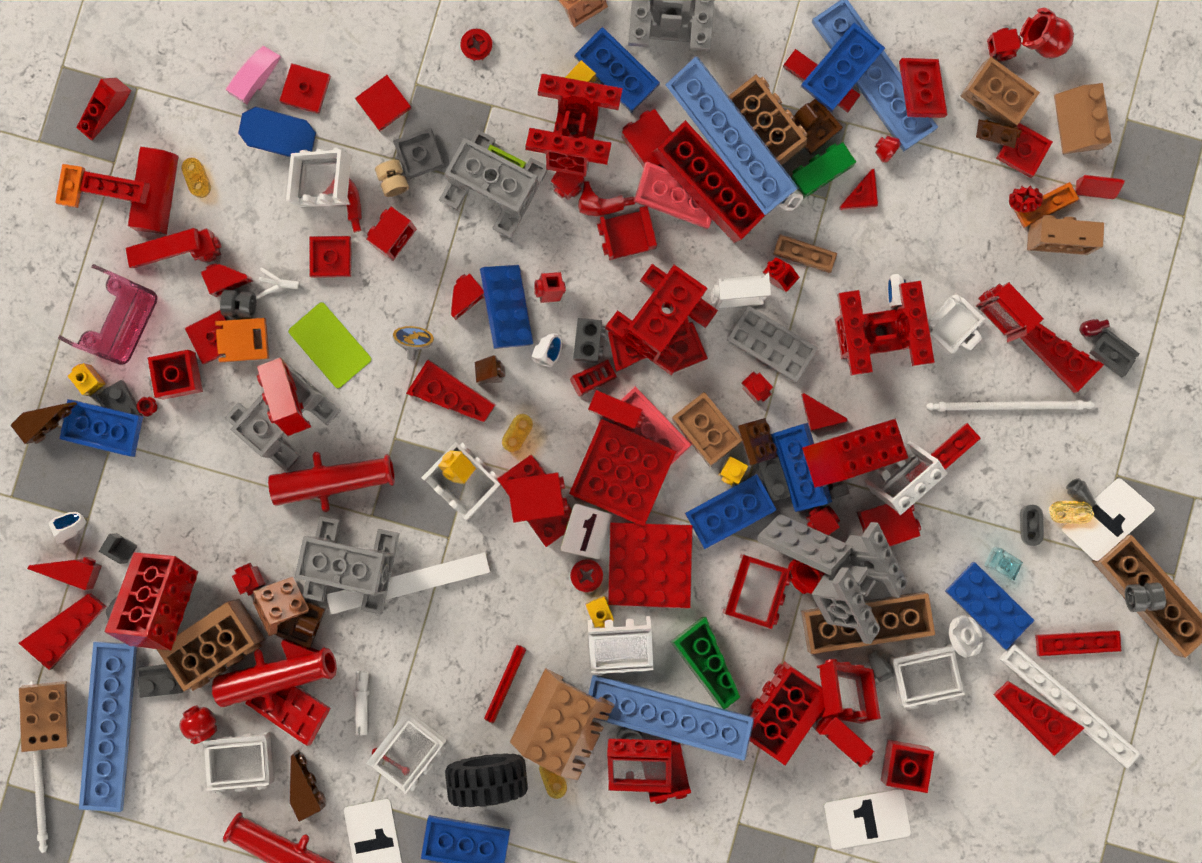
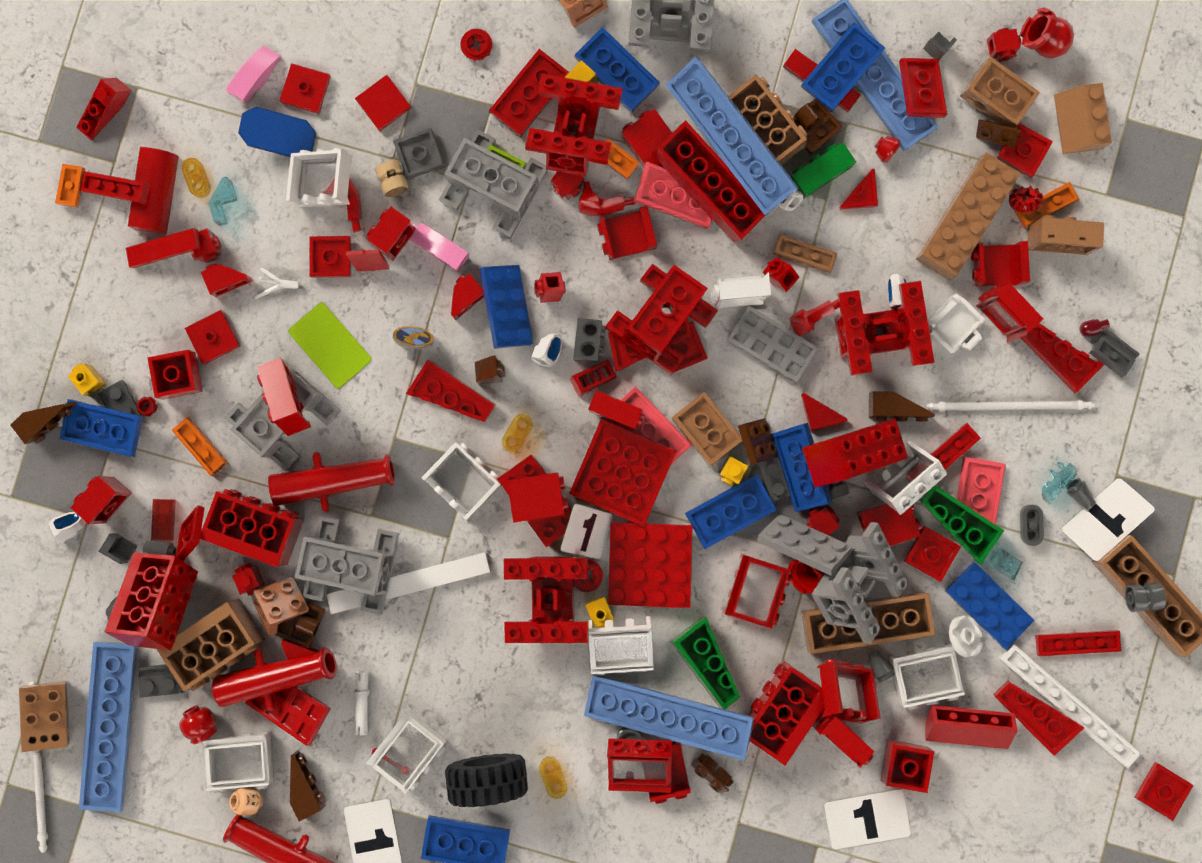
red wing [18,593,106,670] -> none
red slope [27,557,102,590] -> none
clear pink windscreen [58,264,157,365] -> none
orange container [215,318,269,362] -> none
dark grey wheel [220,289,256,319] -> none
yellow brick [438,450,476,484] -> none
red axle [484,645,526,723] -> none
medium nougat slope [510,668,615,780] -> none
red brick [741,371,773,403] -> none
clear yellow plate [1049,501,1094,524] -> none
red slope [1075,175,1125,199] -> none
none -> red brick [70,476,132,524]
none -> dark grey brick [143,540,176,556]
none -> clear red plate [151,499,176,540]
none -> orange tile [171,417,228,476]
none -> red tile [176,505,205,561]
none -> red brick [200,489,304,567]
none -> clear light blue slope [208,177,237,226]
none -> light nougat head [229,787,263,815]
none -> red piece [346,249,390,271]
none -> bright pink slope [409,223,469,272]
none -> red plate [489,49,569,137]
none -> red piece [504,556,589,643]
none -> orange plate [605,138,640,180]
none -> reddish brown hinge [691,753,734,793]
none -> red animal [789,299,839,337]
none -> reddish brown slope [869,391,935,422]
none -> red plate [904,526,961,582]
none -> medium nougat brick [916,152,1021,280]
none -> green wedge [919,485,1004,565]
none -> dark grey panel [923,32,957,60]
none -> red brick [925,705,1018,749]
none -> coral tile [950,457,1005,538]
none -> red panel [971,241,1030,287]
none -> clear light blue plate [1041,461,1077,504]
none -> red plate [1134,762,1194,821]

